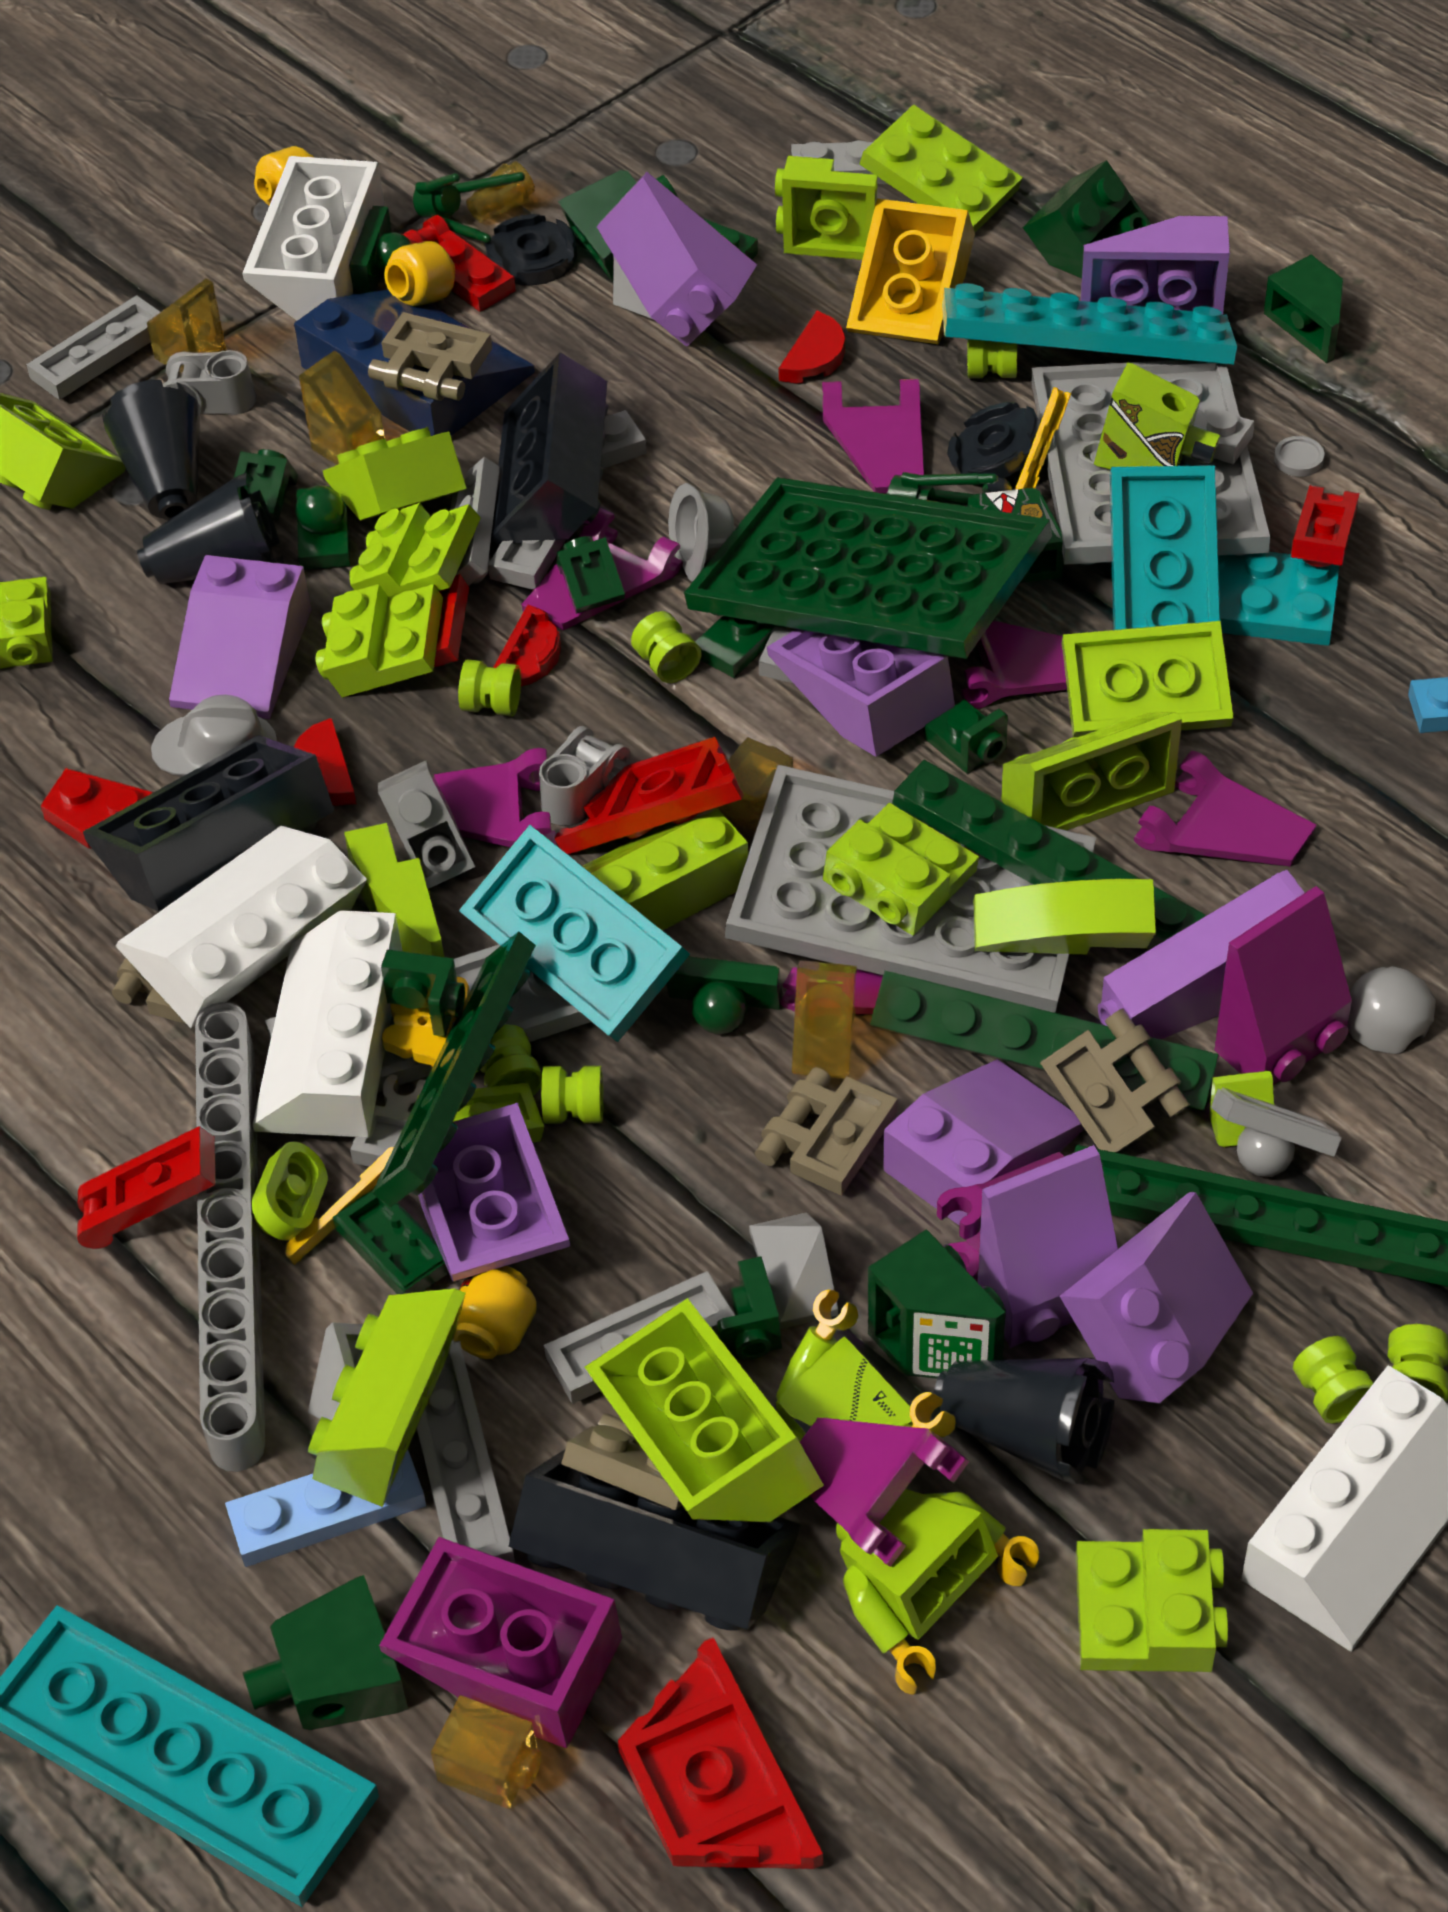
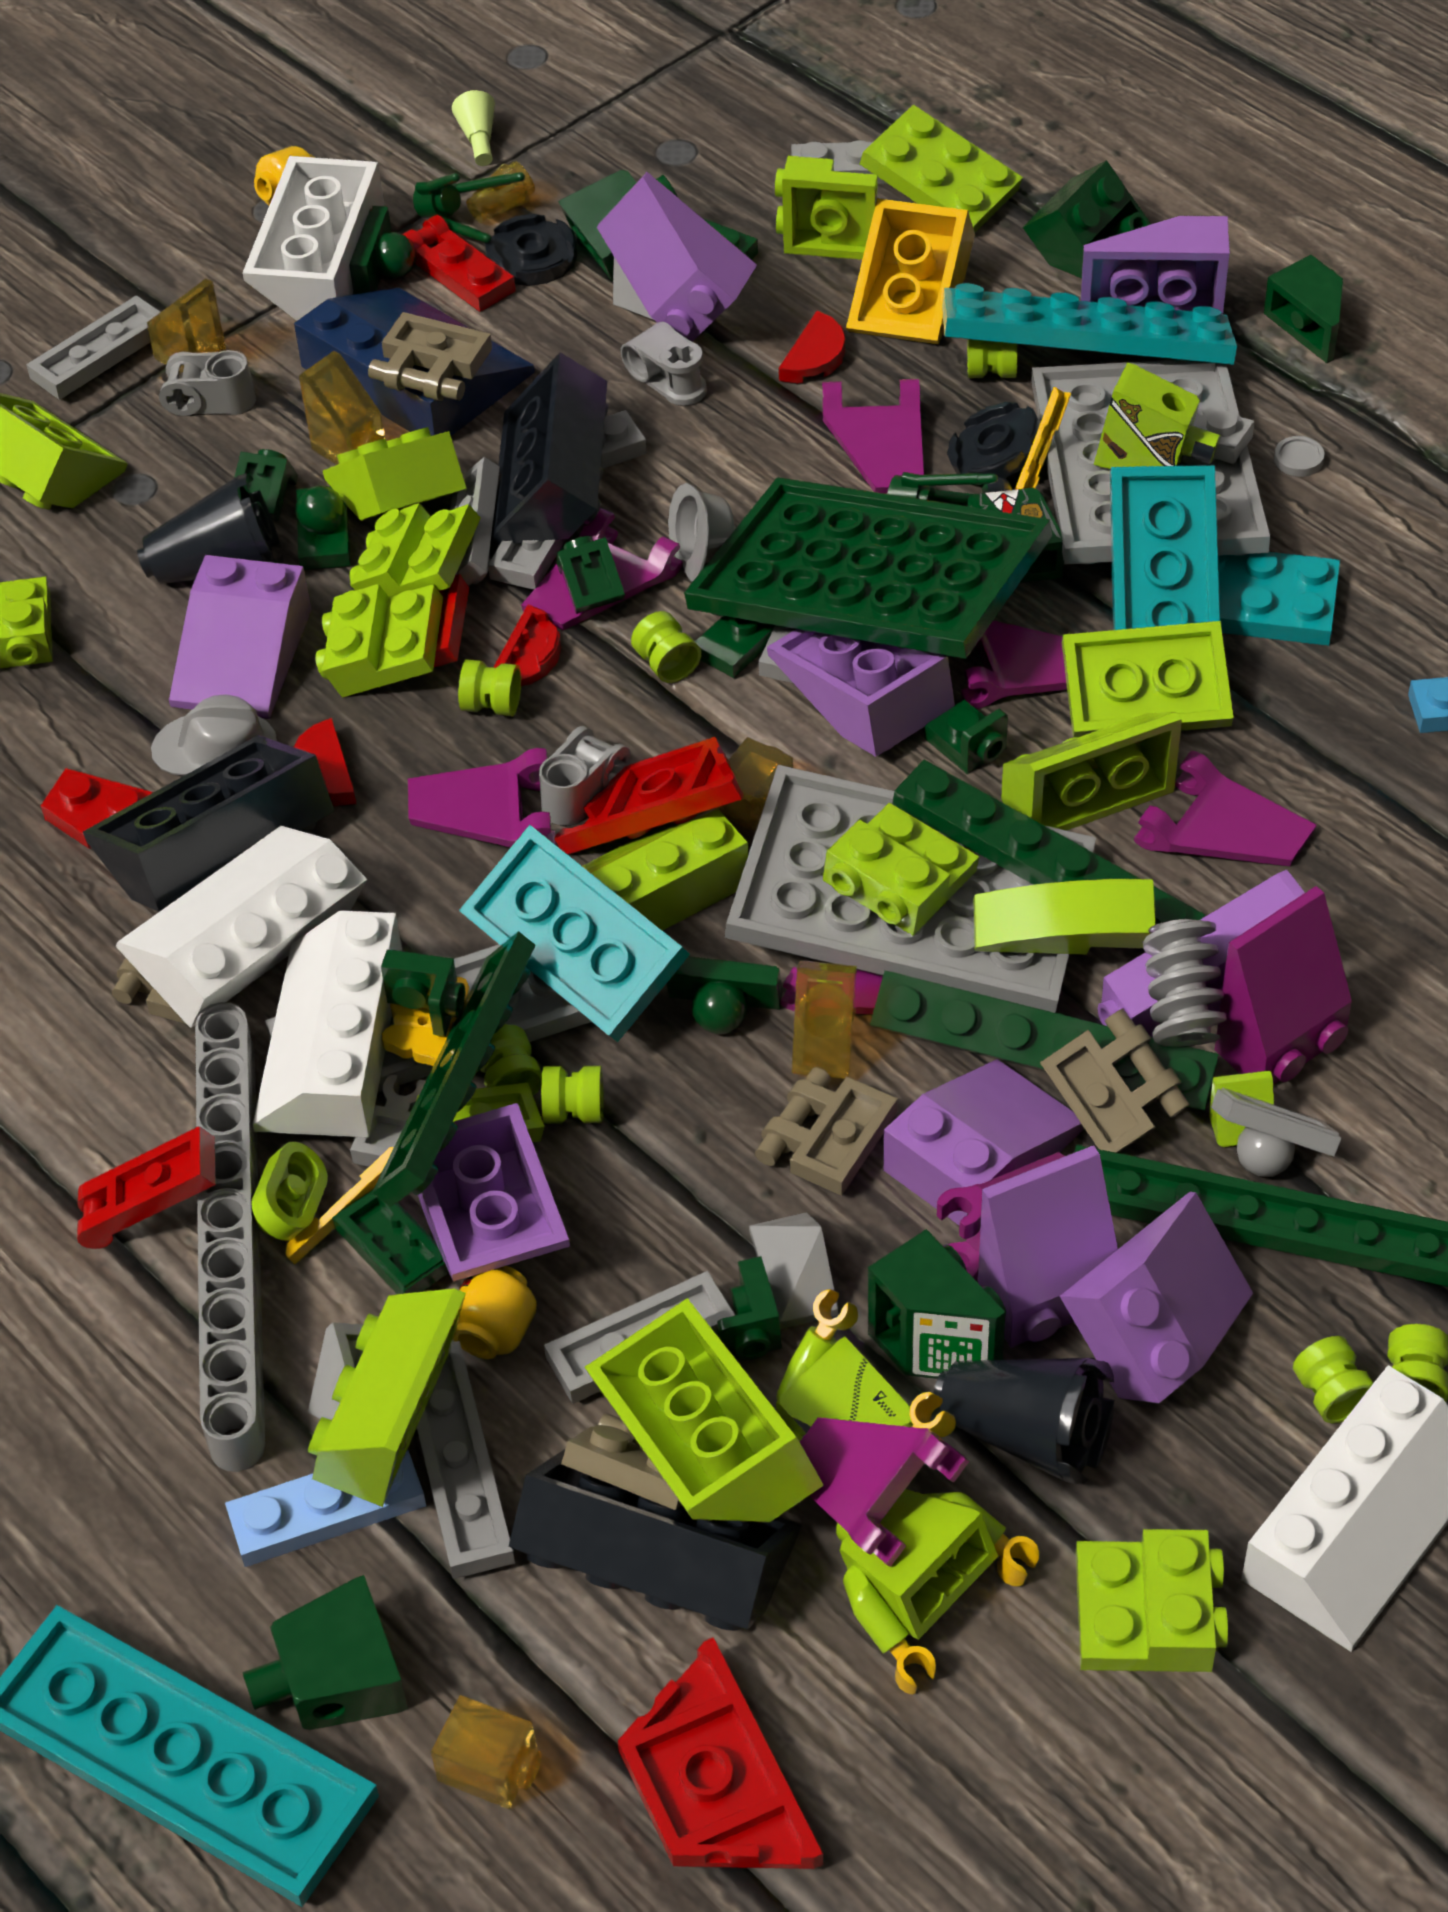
black cone [102,380,201,520] -> none
lime slope [344,823,444,957] -> none
light grey slope [378,760,475,889] -> none
magenta slope [379,1537,622,1749] -> none
yellow head [384,241,455,307] -> none
red plate [1291,485,1360,567] -> none
light grey hair [1347,966,1436,1054] -> none
none -> yellowish green cone [452,90,495,166]
none -> light grey piece [621,321,707,406]
none -> light grey piece [1143,919,1227,1047]

